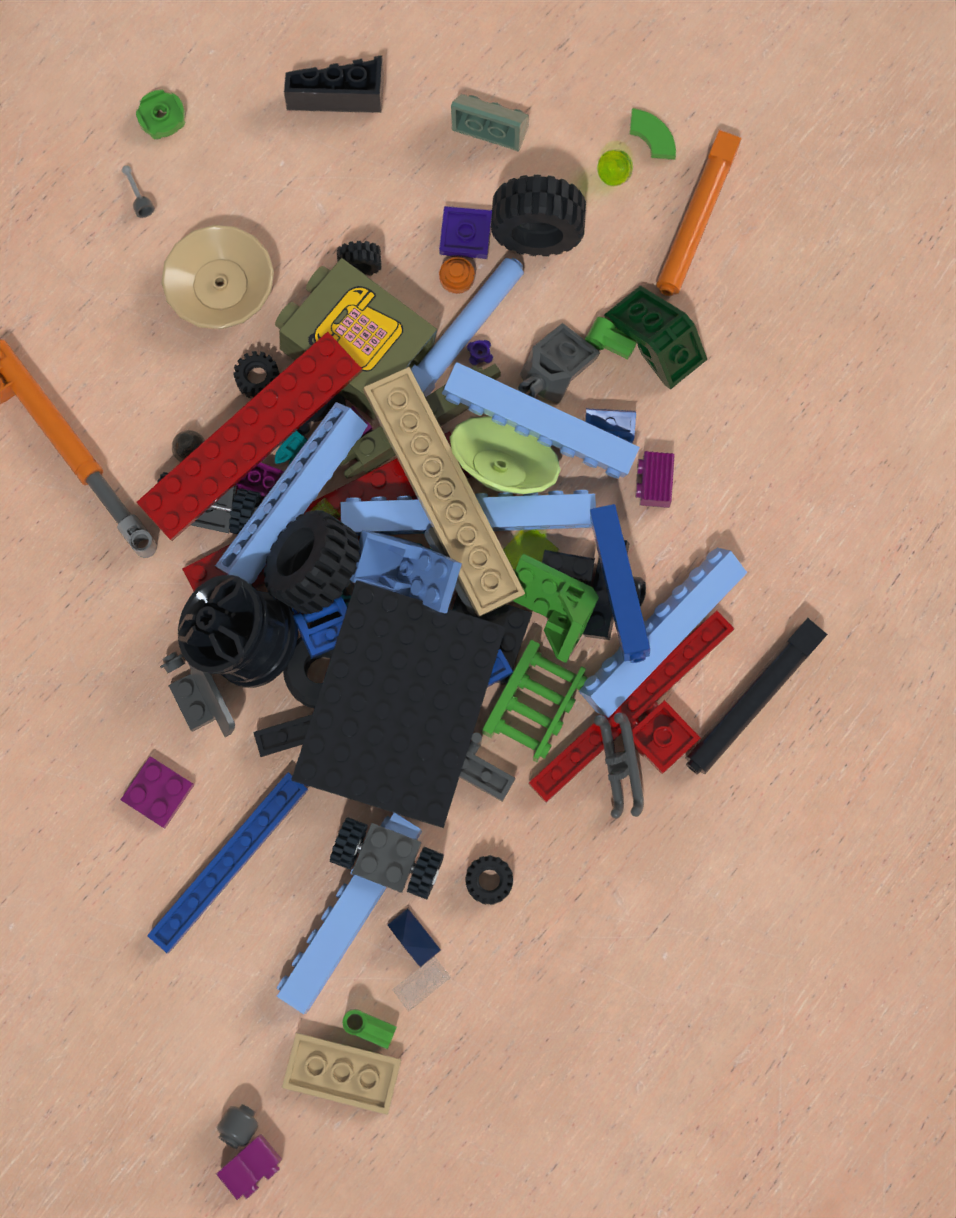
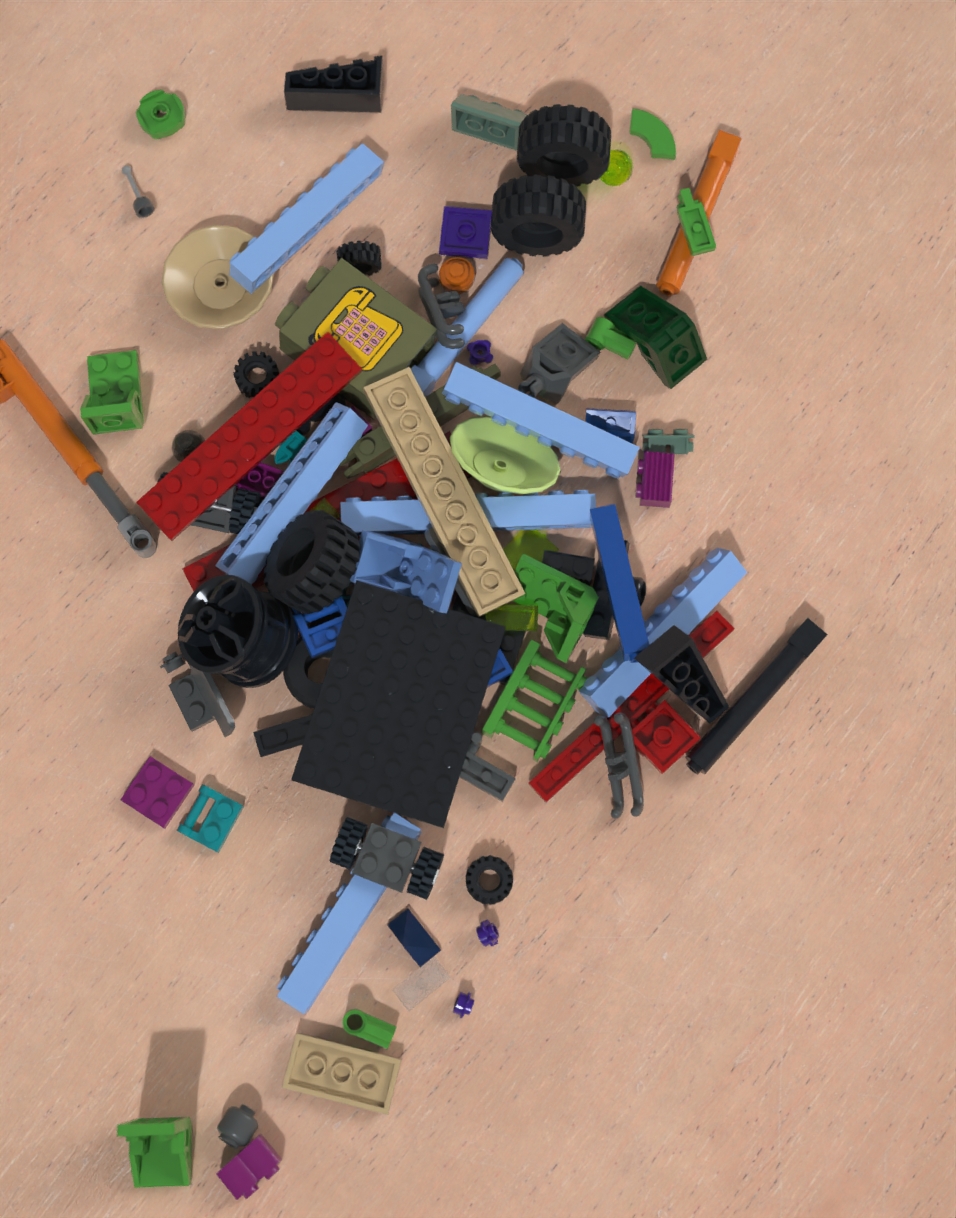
blue plate [147,772,308,954] -> none
none -> bright green bracket [80,350,144,435]
none -> bright green bracket [117,1117,192,1188]
none -> teal plate [176,784,244,853]
none -> light blue brick [229,143,384,294]
none -> dark grey piece [418,263,465,349]
none -> dark purple plate [453,992,474,1018]
none -> dark purple plate [476,919,499,947]
none -> clear neon green tile [486,605,538,631]
none -> black tyre [517,104,611,187]
none -> black wedge [634,625,729,723]
none -> sand green hinge [642,429,695,454]
none -> bright green hinge [676,188,716,257]

